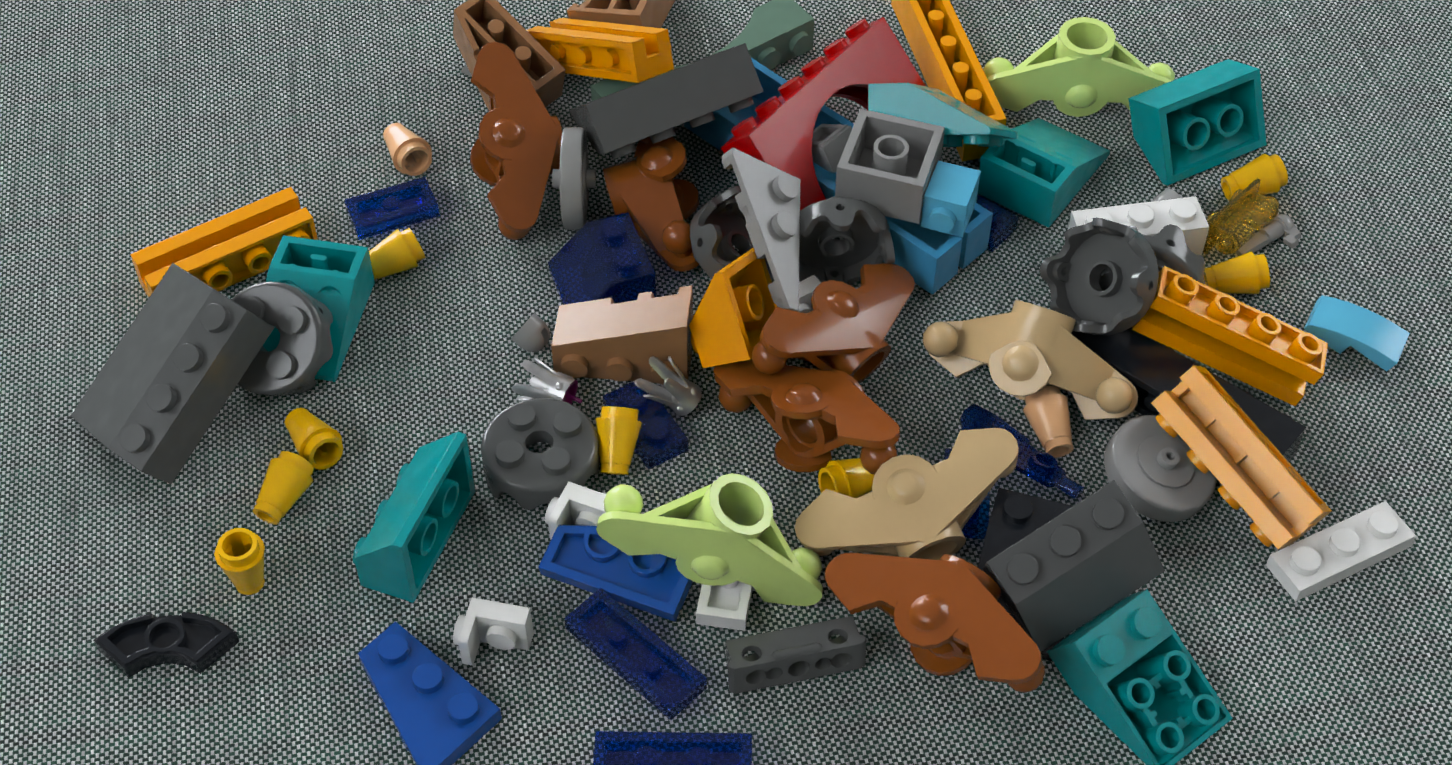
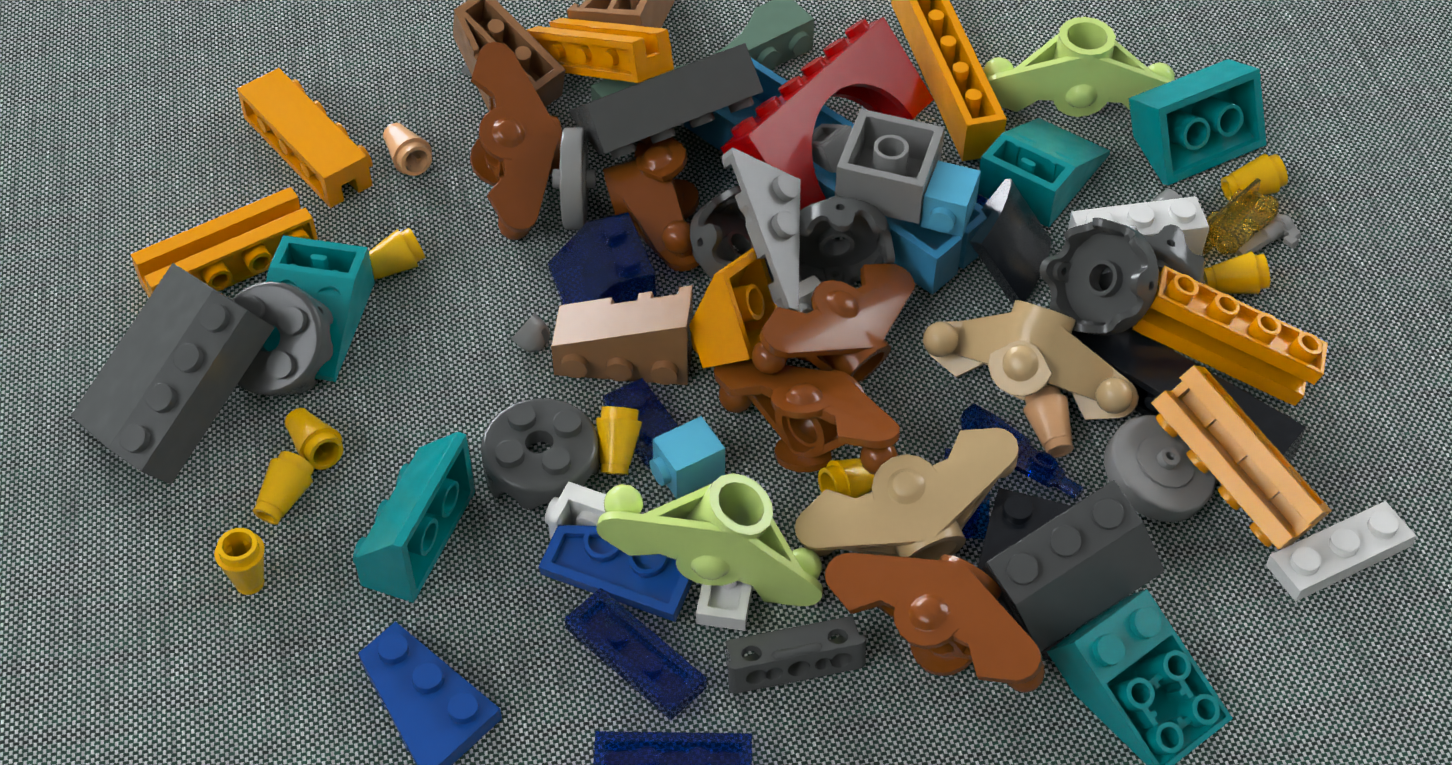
black tile [93,612,239,678] -> none
clear blue plate [344,177,440,240] -> none
white bracket [453,597,534,666] -> none
flat silver piece [512,357,582,405] -> none
flat silver piece [634,356,701,416] -> none
teal slope [868,83,1018,147] -> none
medium azure slope [1304,295,1410,372] -> none
none -> light orange brick [237,68,373,208]
none -> medium azure brick [649,416,725,499]
none -> black slope [969,179,1051,303]

